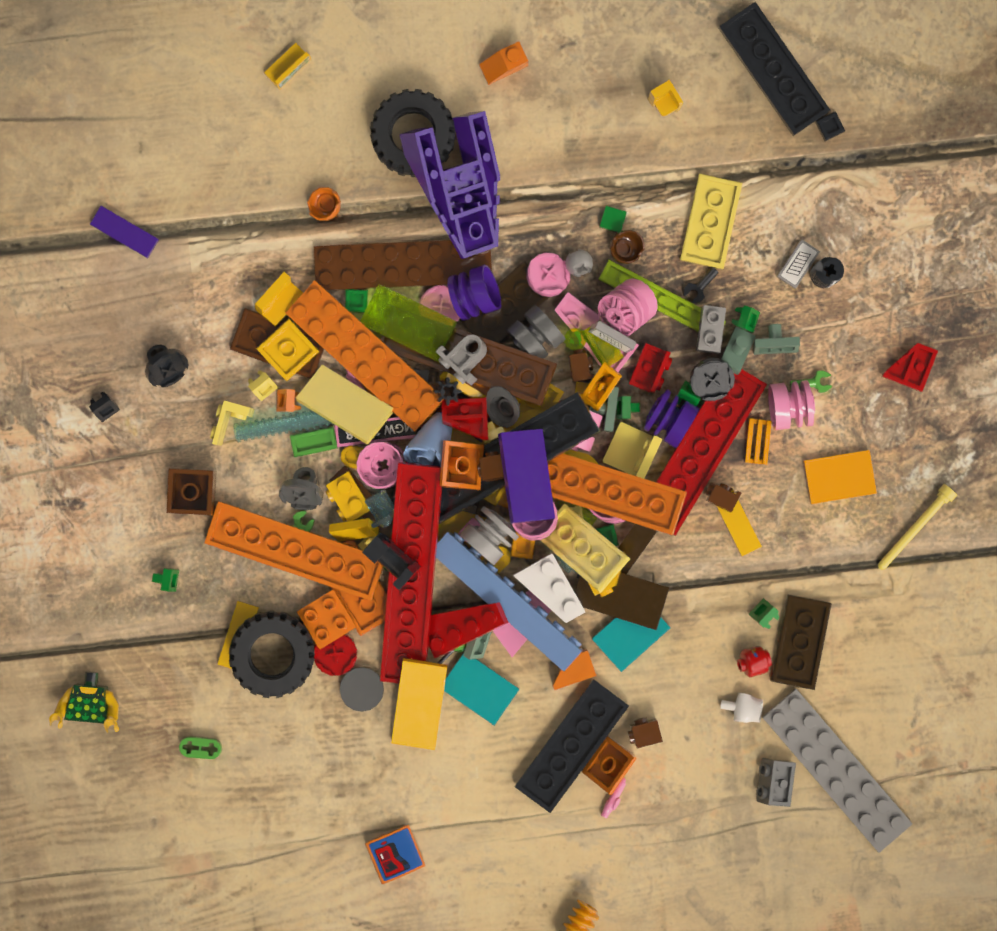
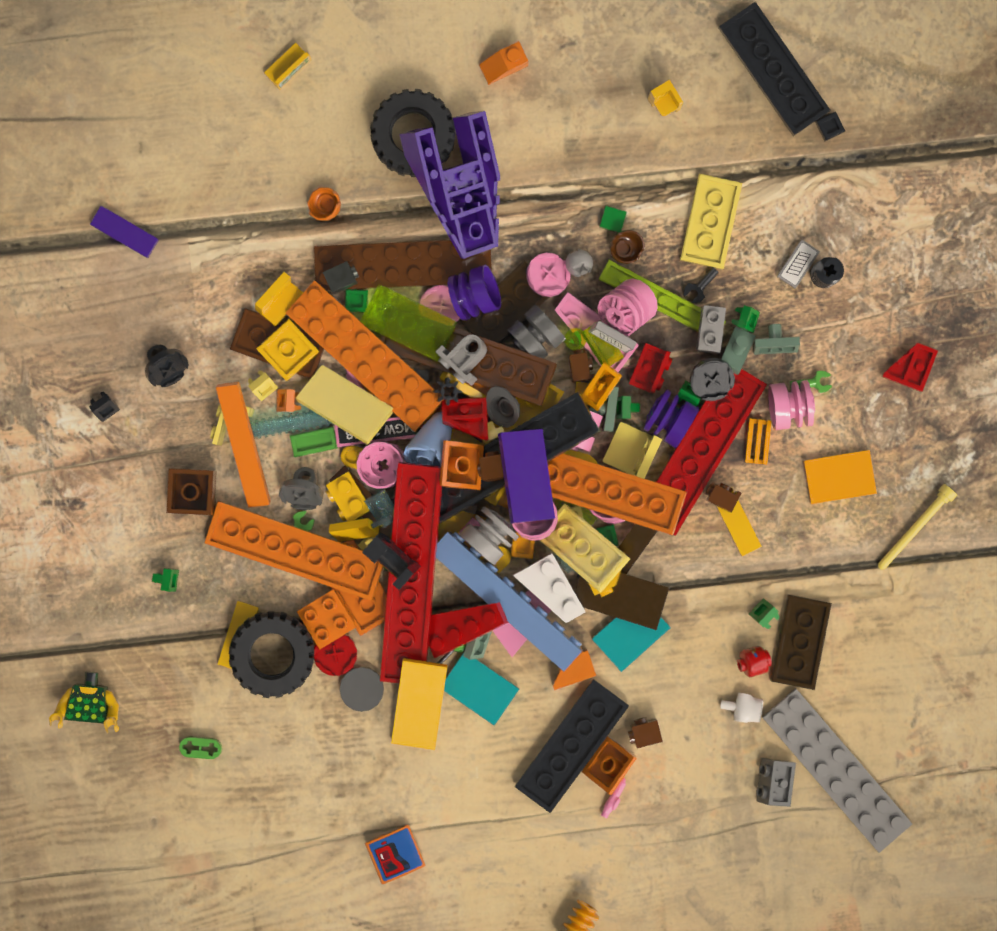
none -> orange tile [216,381,271,508]
none -> pearl dark grey brick [323,261,359,295]

